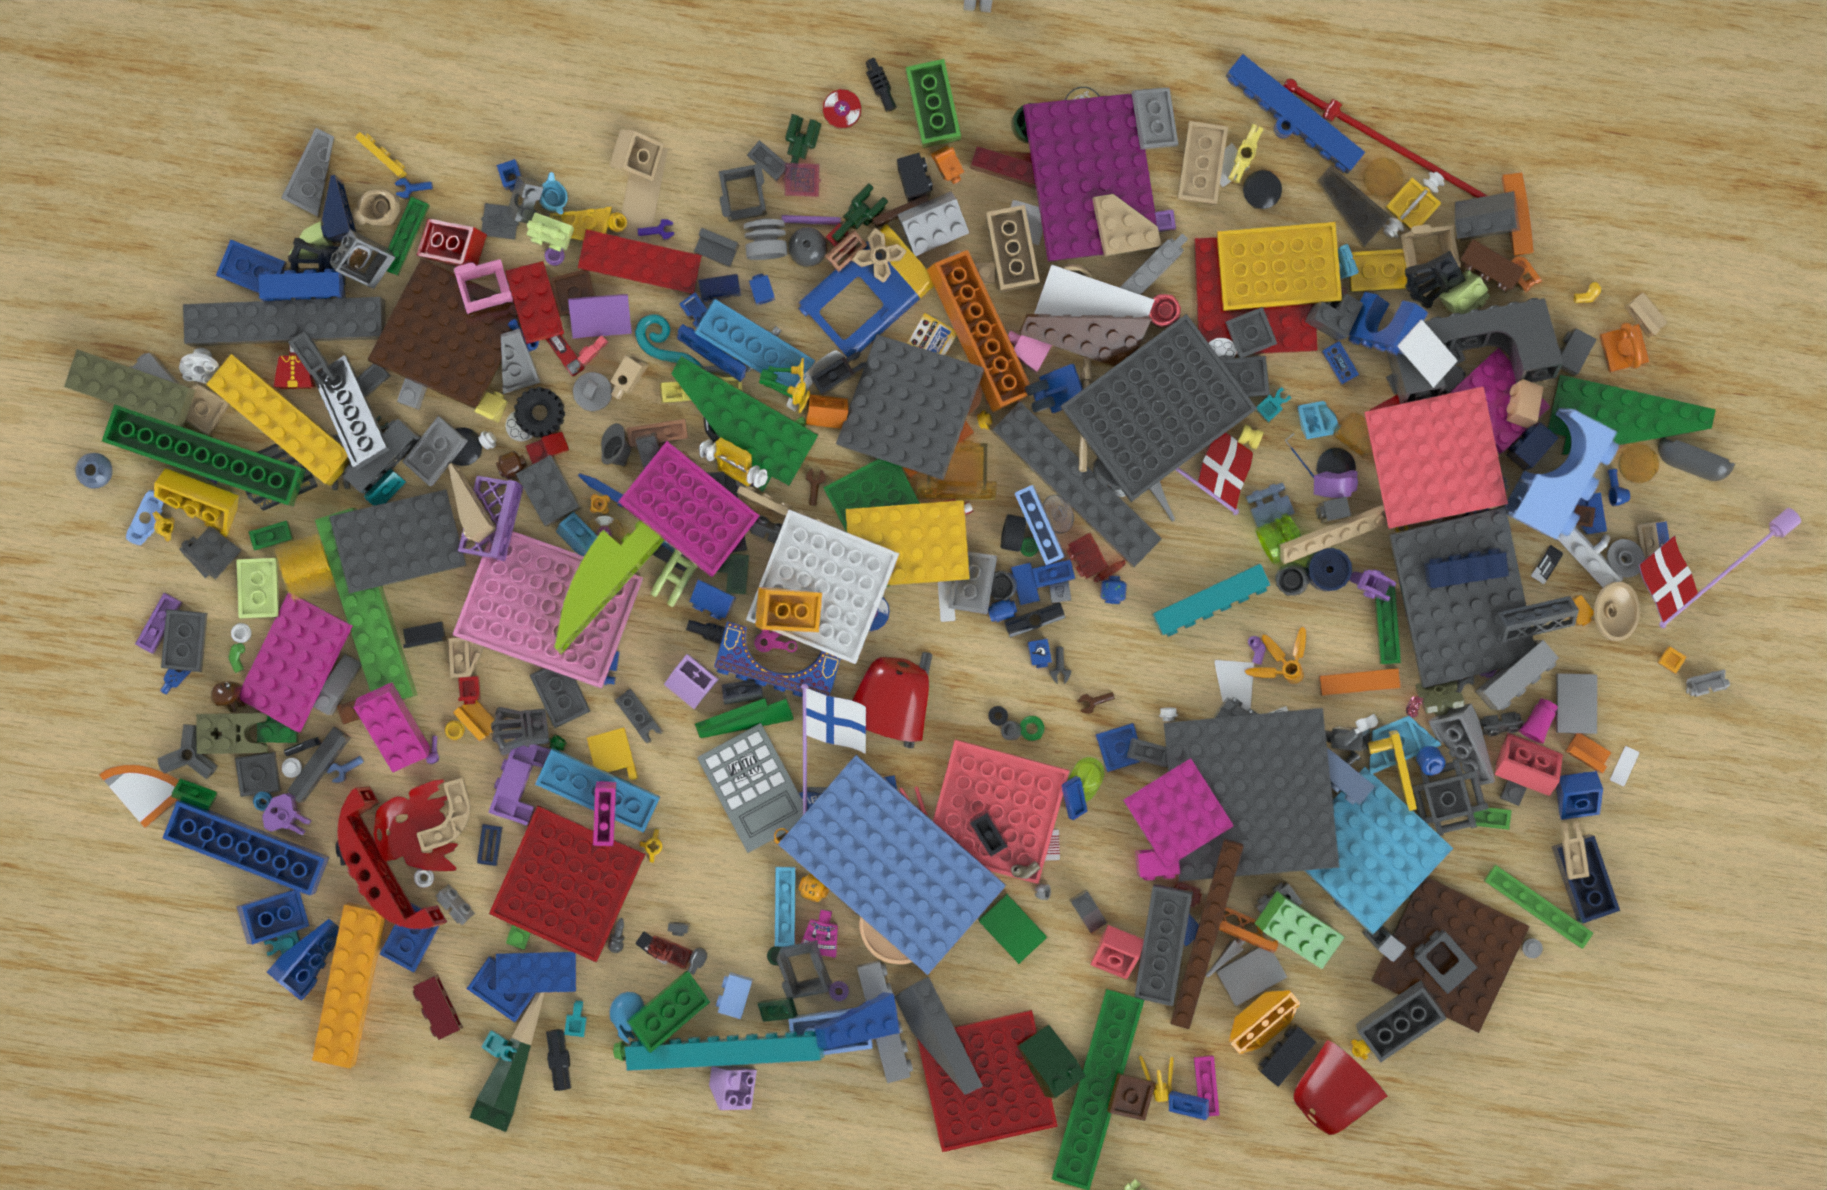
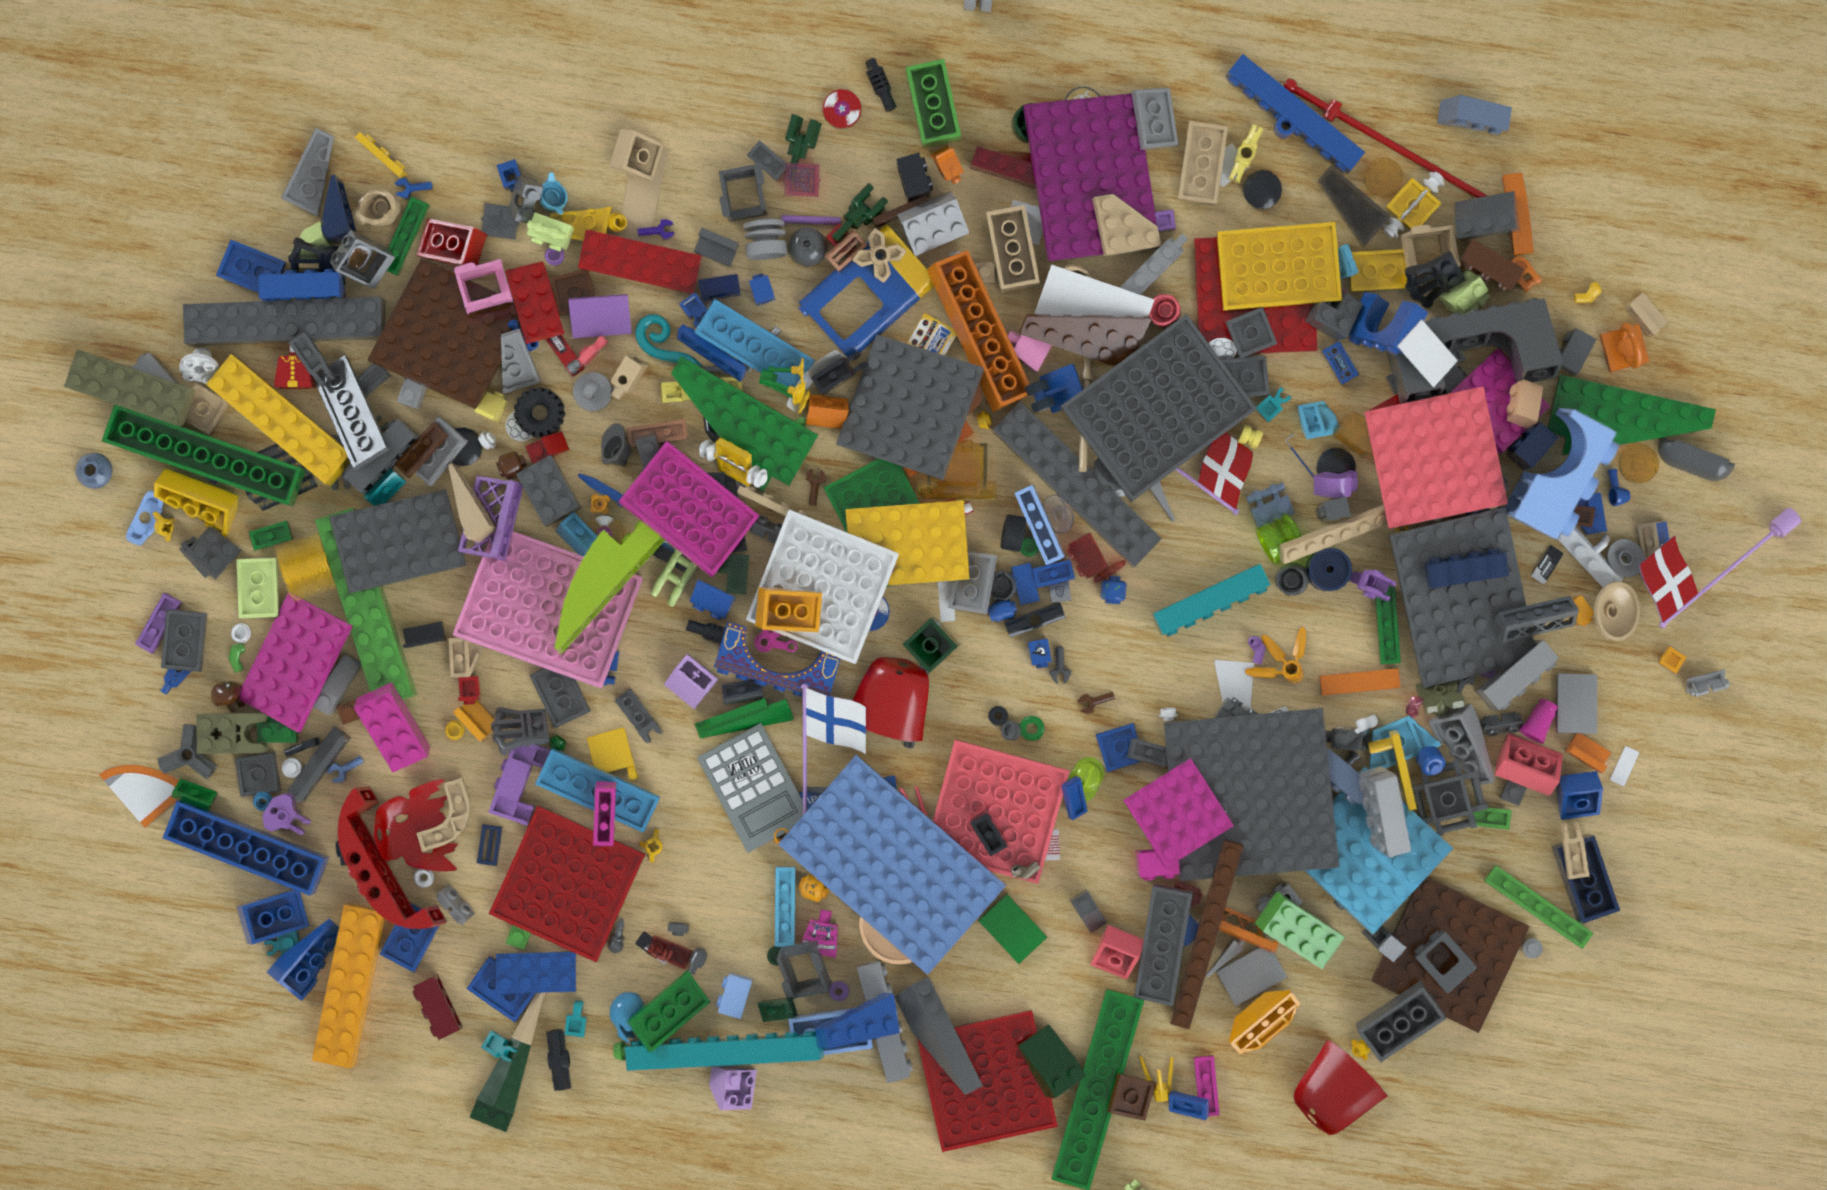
medium lavender hand [426,736,439,764] -> none
light grey hinge [1035,884,1051,900] -> none
black brick [1258,1024,1316,1087] -> none
none -> reddish brown tile [395,421,449,478]
none -> dark green slope [903,616,960,673]
none -> light grey piece [1358,766,1411,858]
none -> sand blue wedge [1437,95,1512,135]

